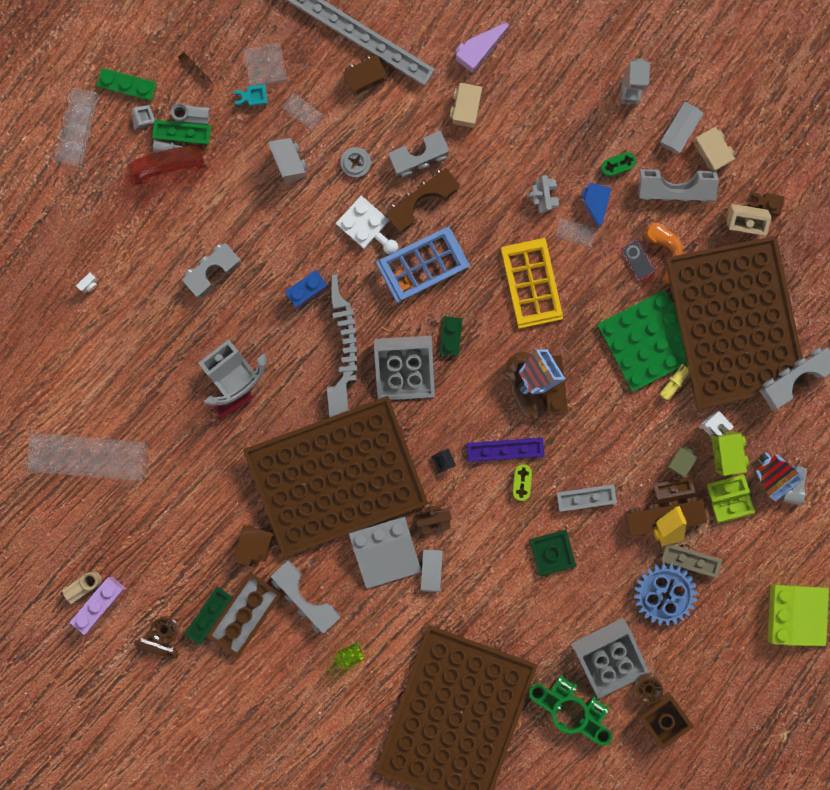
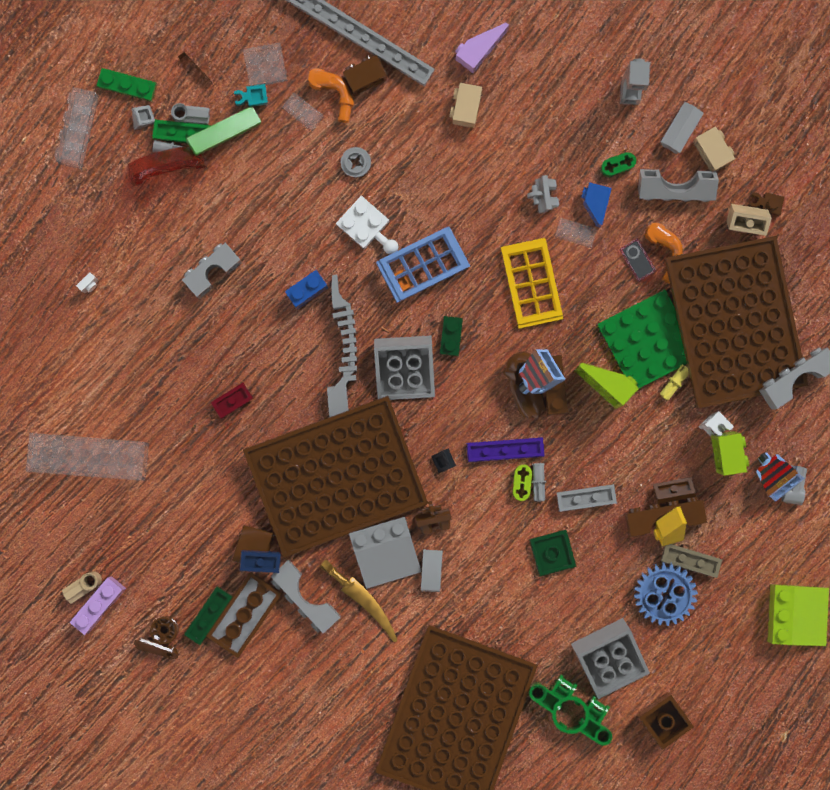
light grey piece [199,339,267,406] -> none
light grey slope [268,138,308,185] -> none
clear neon green brick [334,641,366,670] -> none
reddish brown arch [385,168,460,235] -> none
light grey arch [388,131,450,178] -> none
reddish brown wheel [634,673,663,704] -> none
olive brick [666,447,697,478] -> none
lime slope [707,475,755,524] -> none
none -> tile [186,106,261,157]
none -> dark blue plate [240,550,281,573]
none -> orange piece [308,69,354,123]
none -> pearl gold sword [319,560,397,642]
none -> light grey axle [531,463,547,502]
none -> lime slope [574,363,639,409]

